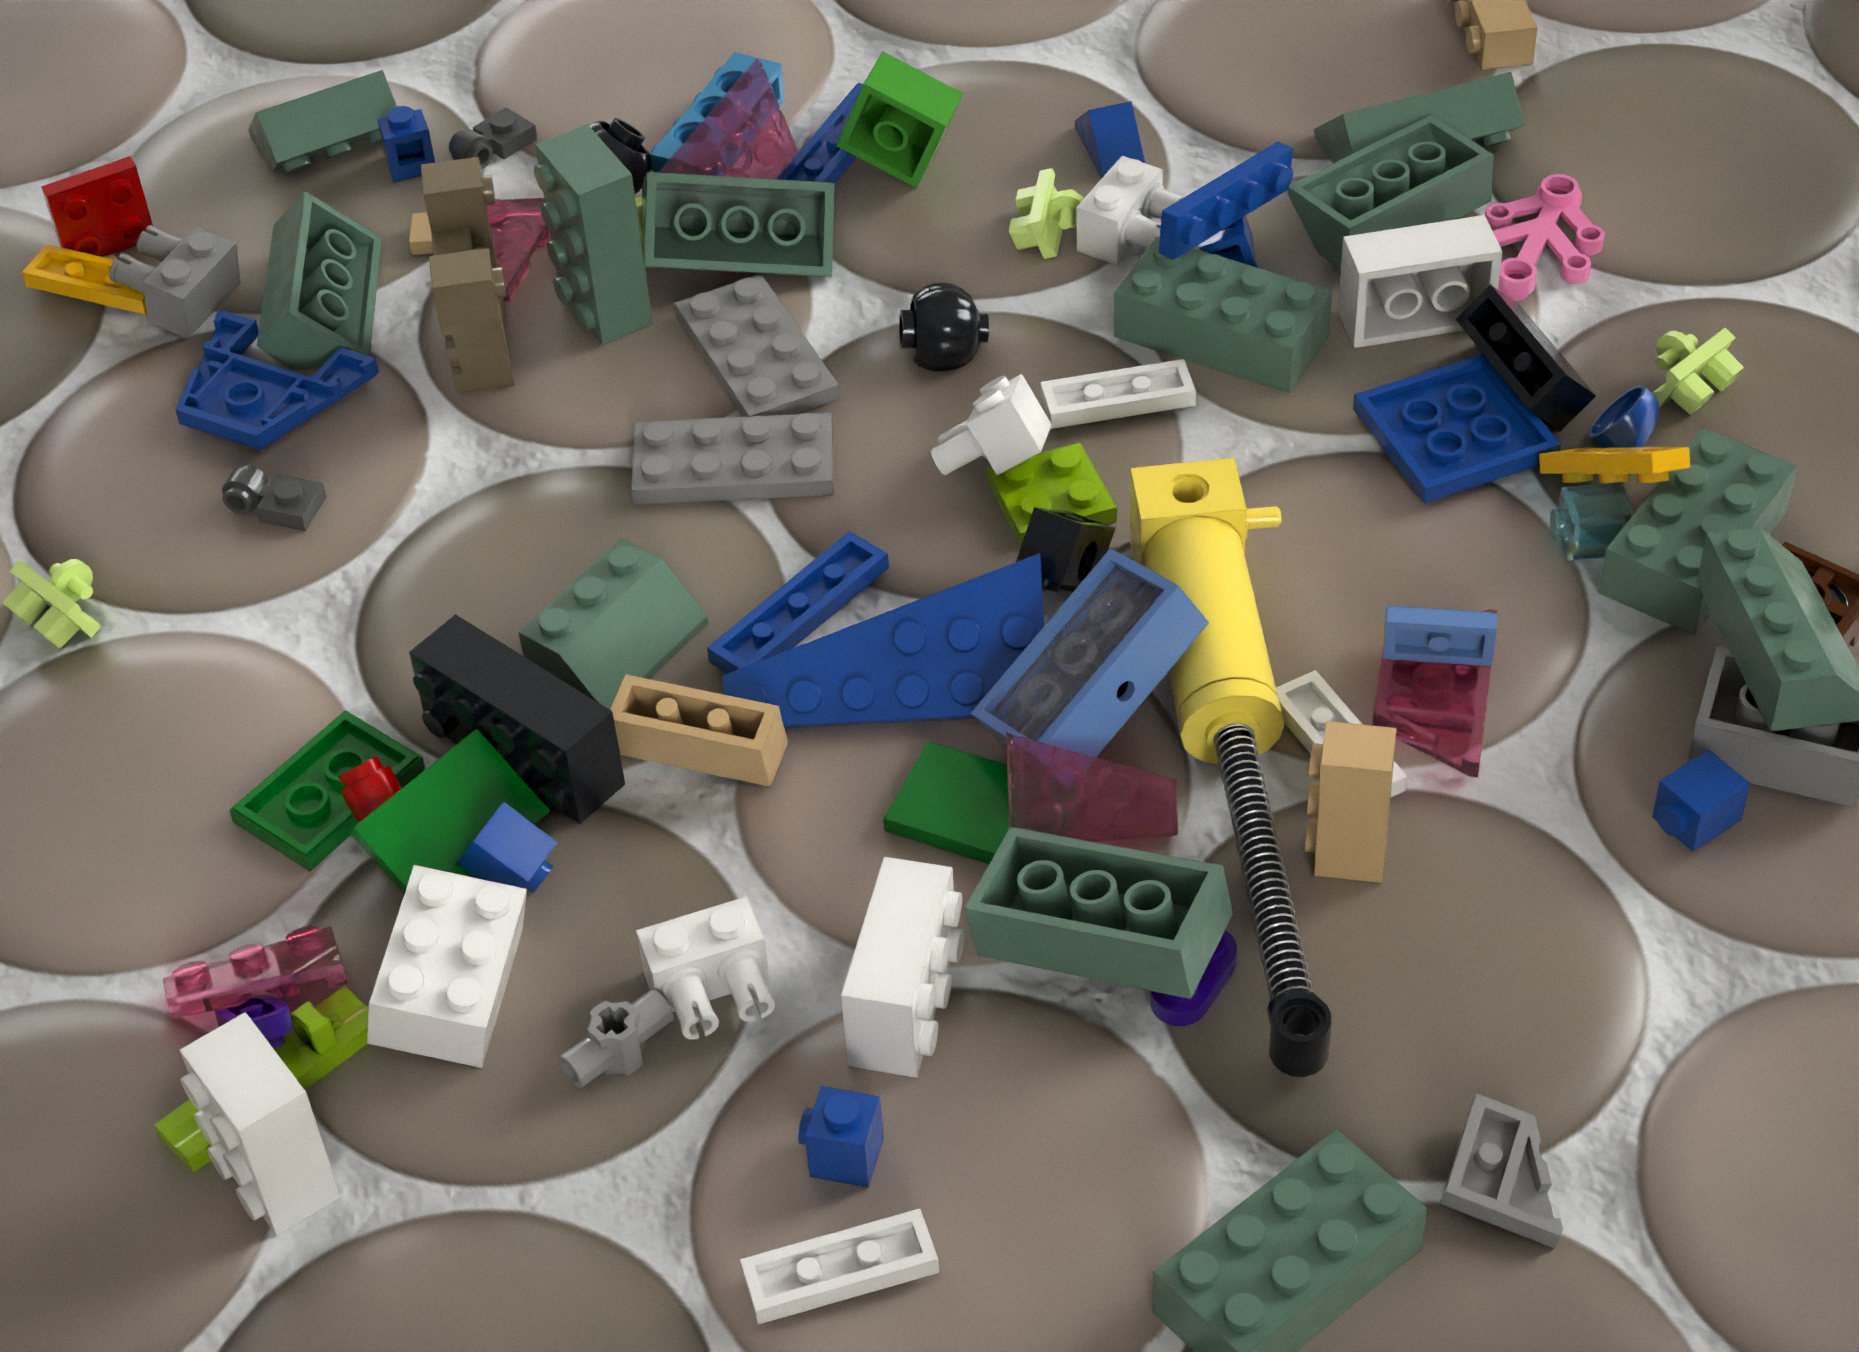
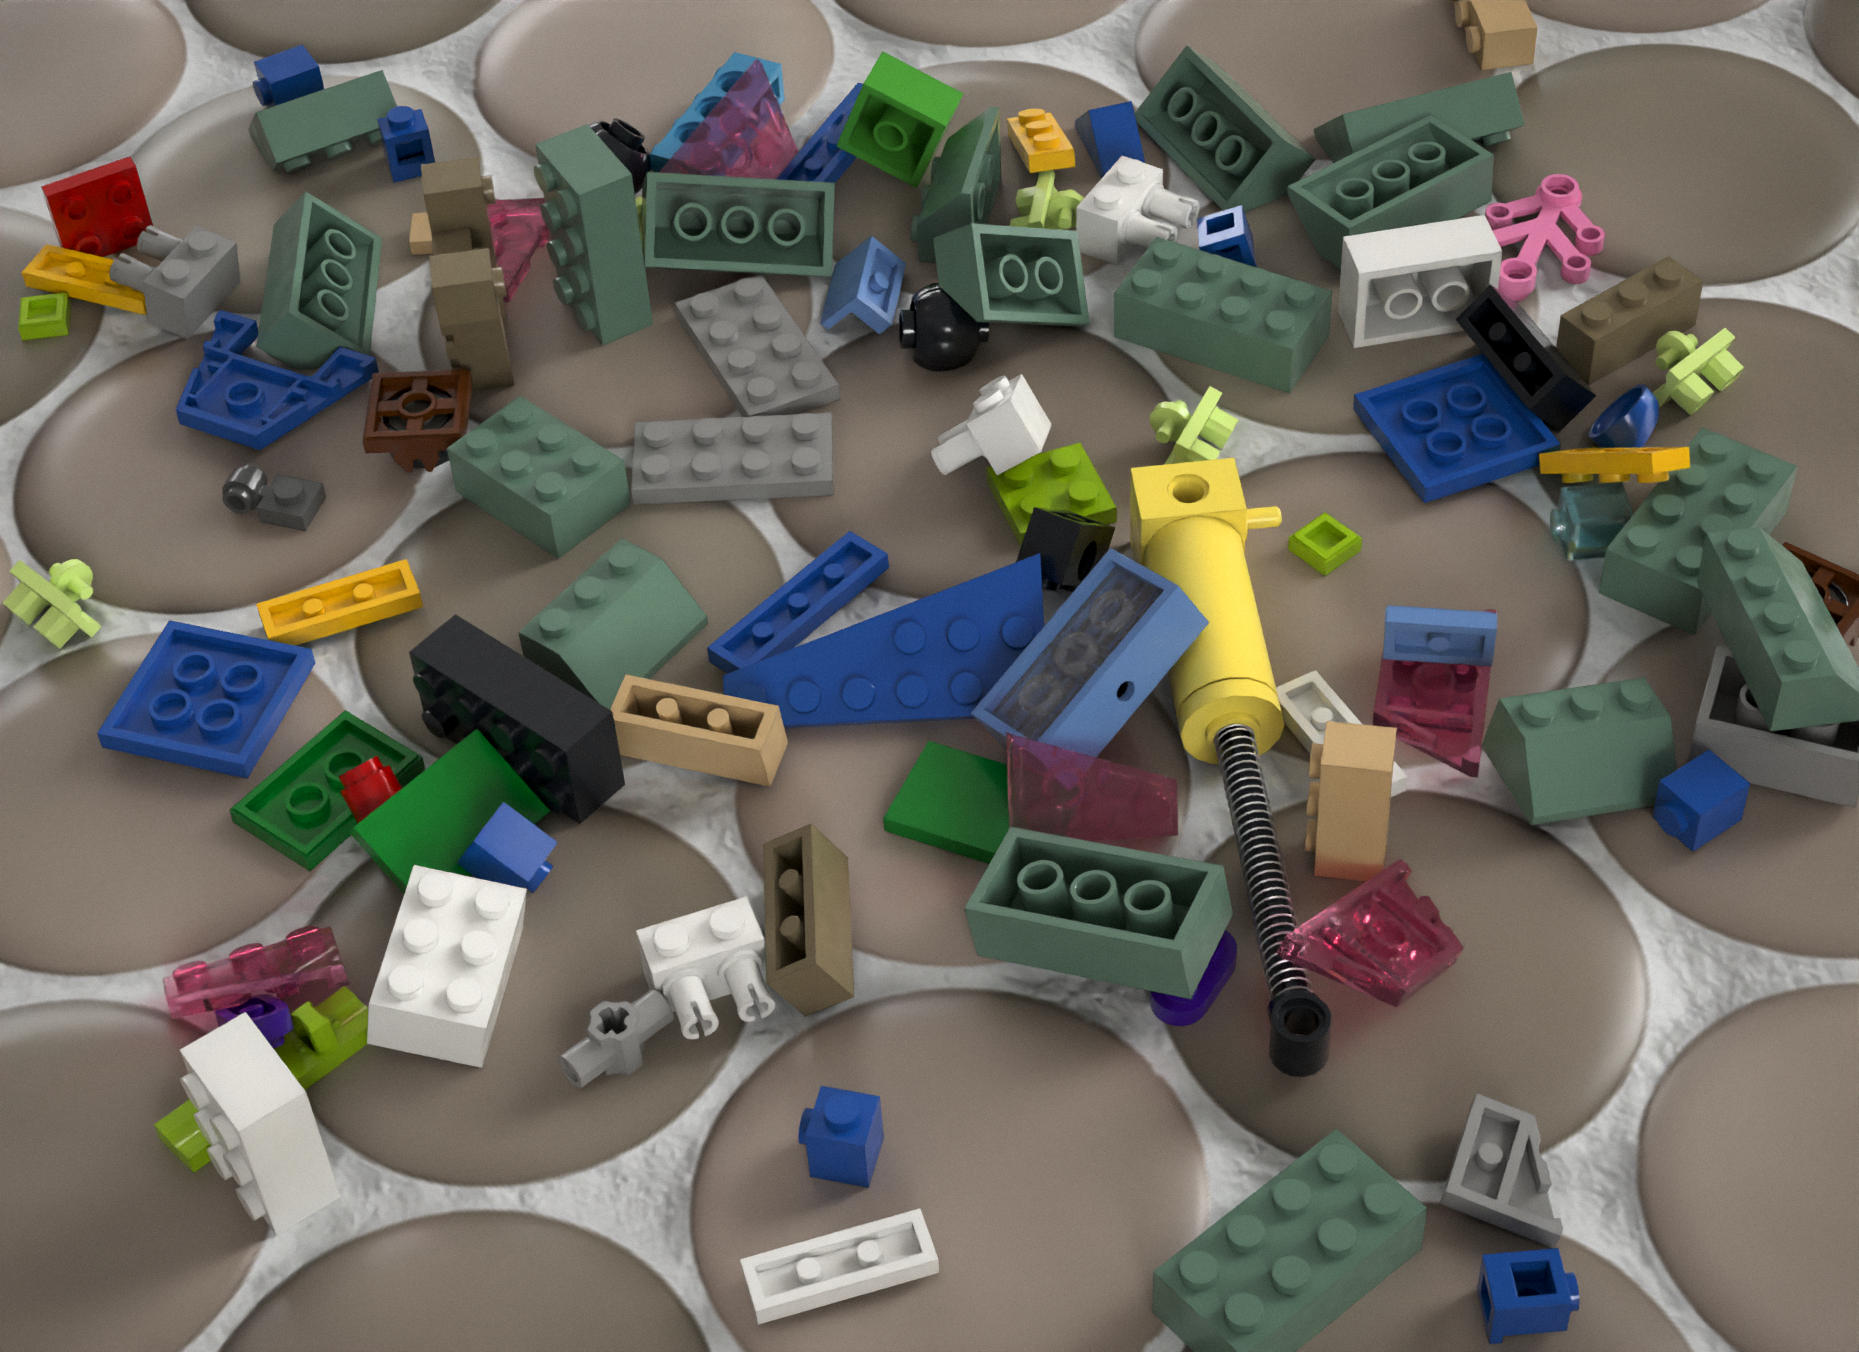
dark grey plate [449,108,537,169] -> none
white brick [841,857,964,1078] -> none
white plate [1040,359,1196,429] -> none
blue plate [1159,142,1293,260] -> none
none -> lime tile [18,292,72,341]
none -> blue plate [97,620,316,779]
none -> blue brick [253,45,324,107]
none -> yellow plate [256,559,423,646]
none -> reddish brown piece [362,369,473,473]
none -> sand green brick [447,396,631,559]
none -> dark tan brick [763,823,854,1017]
none -> medium blue panel [820,236,906,334]
none -> sand green slope [911,106,1002,264]
none -> sand green slope [933,223,1090,326]
none -> yellow plate [1007,109,1076,173]
none -> sand green slope [1134,45,1316,212]
none -> yellowish green hips [1149,386,1239,465]
none -> clear pink wing [1276,859,1464,1007]
none -> lime tile [1288,512,1362,576]
none -> blue brick [1477,1248,1580,1344]
none -> sand green slope [1481,677,1677,825]
none -> dark tan brick [1556,256,1703,386]

